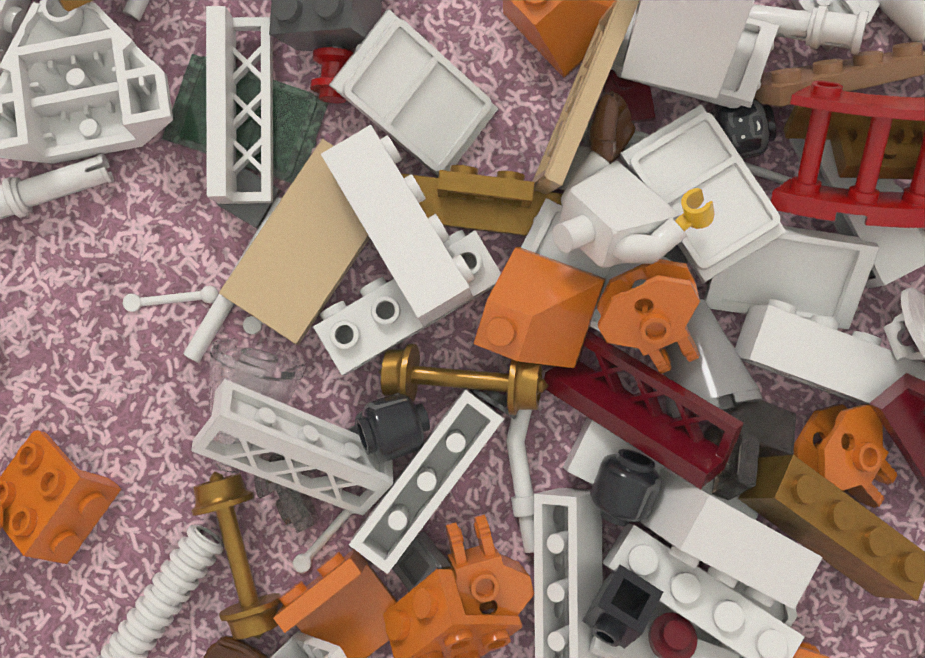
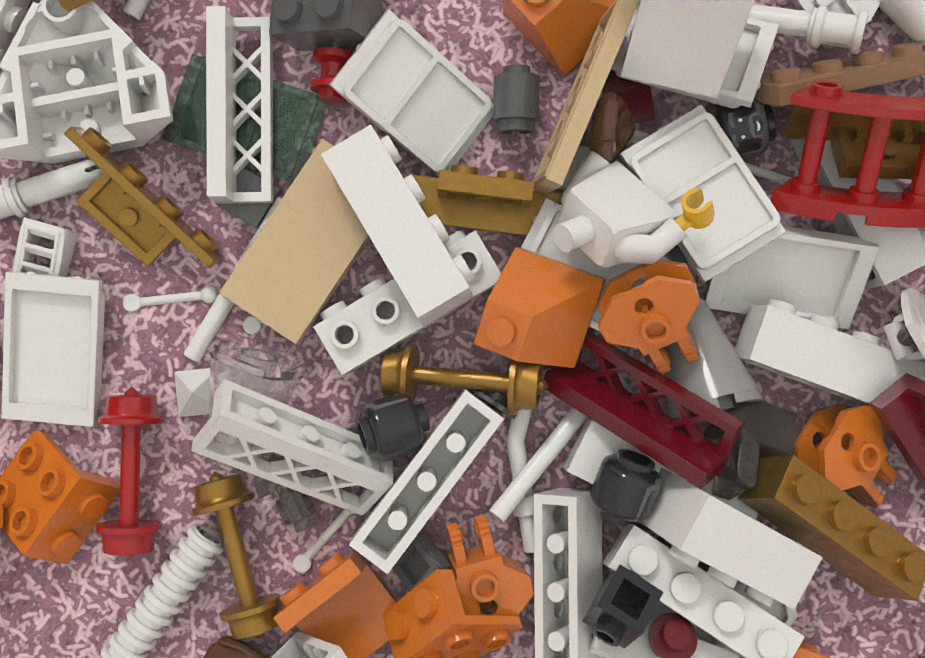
none -> white piece [1,271,105,427]
none -> white slope [13,217,79,277]
none -> pearl gold bracket [64,126,221,268]
none -> red piece [96,387,164,560]
none -> white slope [174,367,222,417]
none -> white bar [489,407,588,523]
none -> dark grey brick [494,64,540,134]

